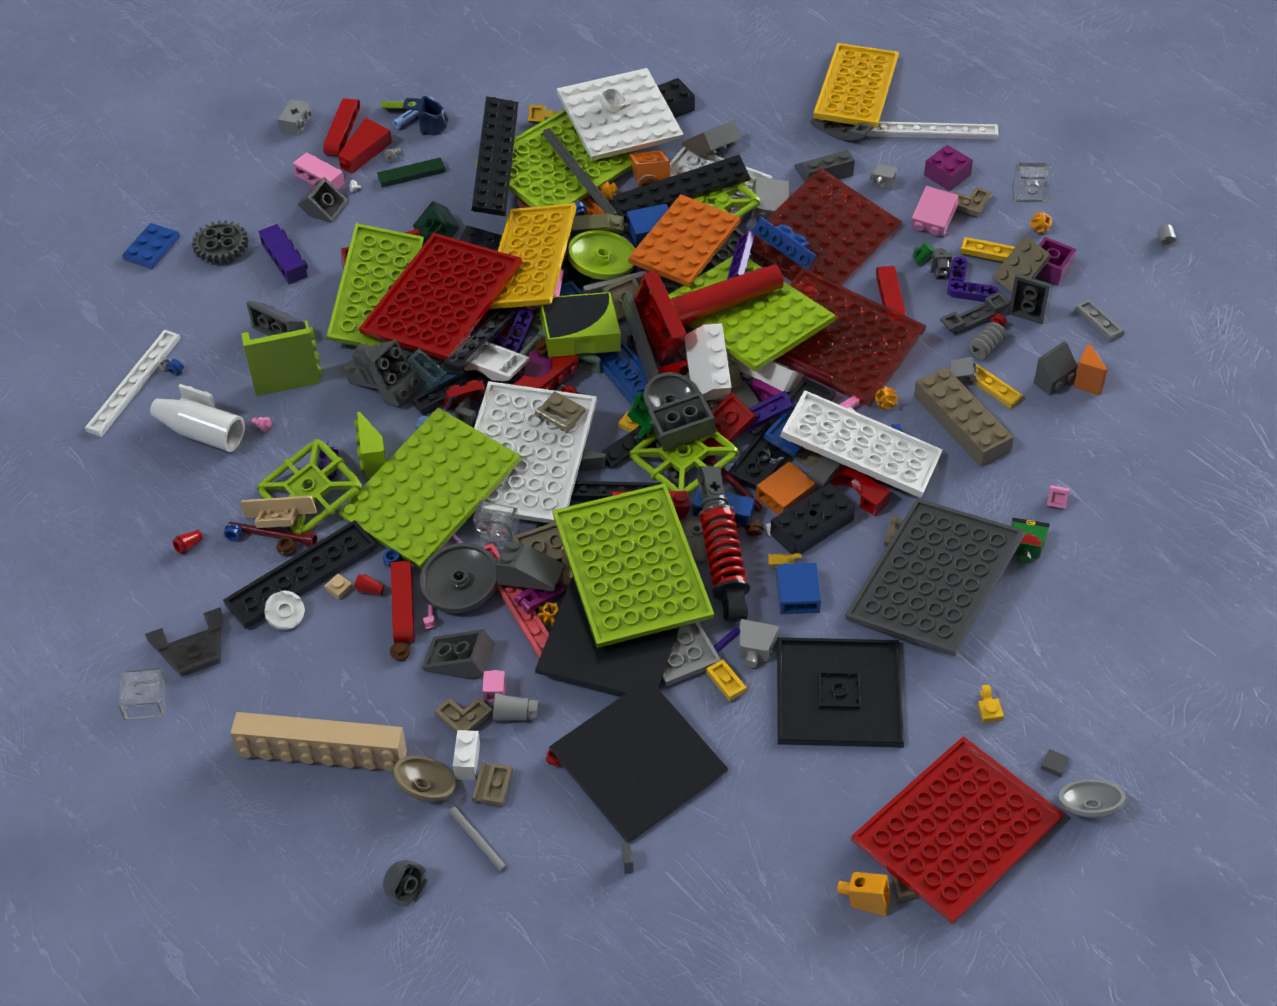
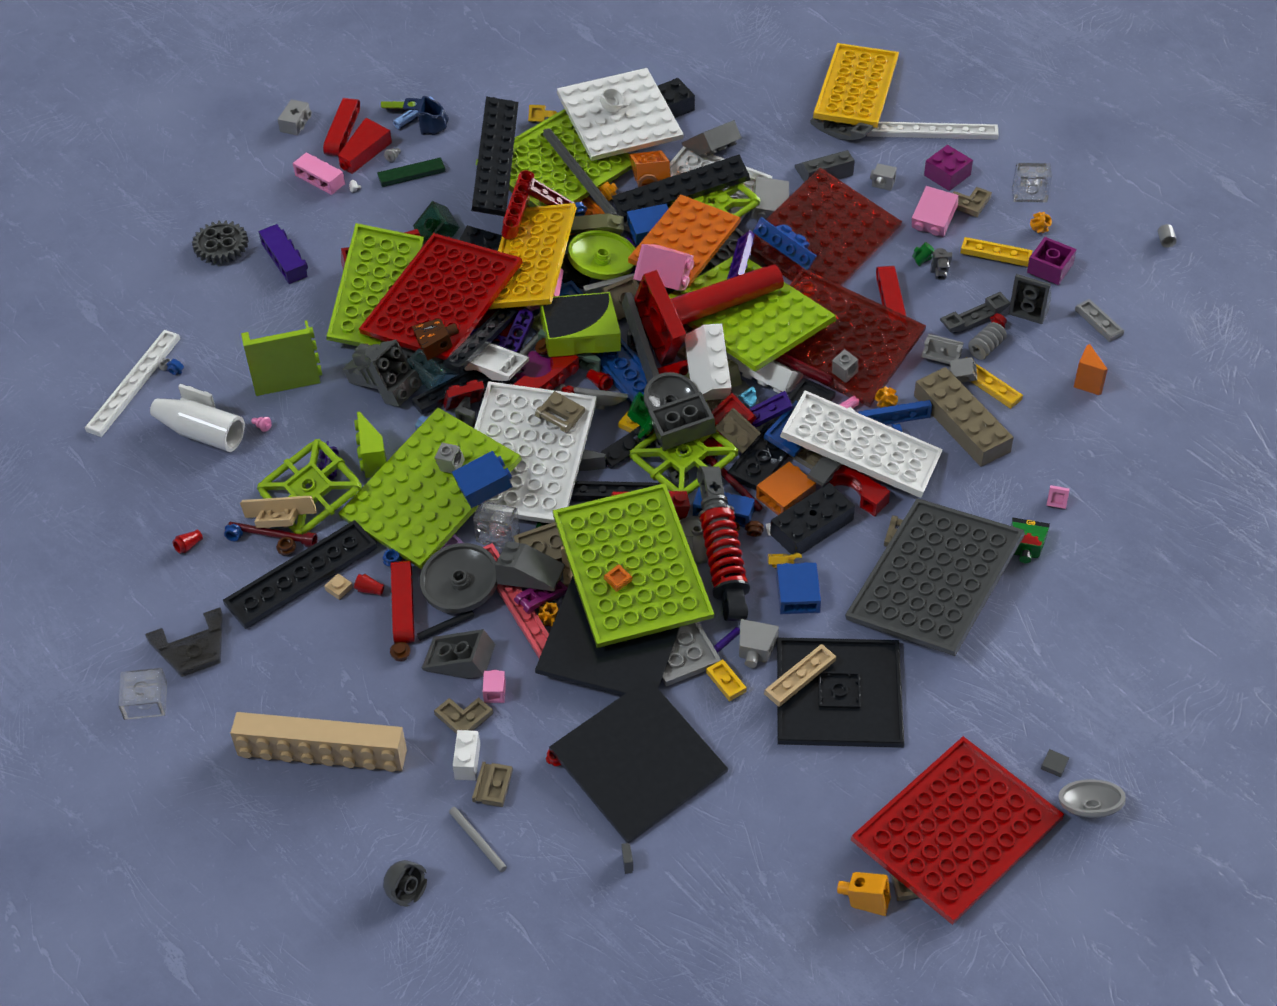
blue plate [122,223,180,269] -> none
dark grey slope [246,301,306,336] -> none
white tile [264,590,305,631] -> none
dark grey slope [298,177,348,223] -> none
dark tan dish [393,756,456,802] -> none
bright pink hand [423,605,436,629] -> none
light grey plant [493,693,538,722] -> none
magenta beam [747,378,783,401] -> none
dark purple beam [947,257,999,302] -> none
yellow plate [977,685,1004,723] -> none
dark tan plate [992,235,1052,292] -> none
dark grey slope [1034,341,1078,395] -> none
none -> reddish brown torso [412,319,459,361]
none -> black bar [417,610,474,641]
none -> light grey brick [434,443,465,473]
none -> blue brick [452,451,513,509]
none -> red beam [502,170,534,240]
none -> dark red tile [526,178,574,206]
none -> light grey dish [573,387,629,410]
none -> red cone [587,369,613,391]
none -> orange tile [604,564,632,592]
none -> bright pink slope [633,244,694,290]
none -> dark tan plate [715,408,761,453]
none -> medium azure tile [738,386,757,409]
none -> tan plate [764,644,836,707]
none -> light grey brick [832,349,858,383]
none -> blue plate [858,400,932,425]
none -> light grey hinge [921,334,964,364]

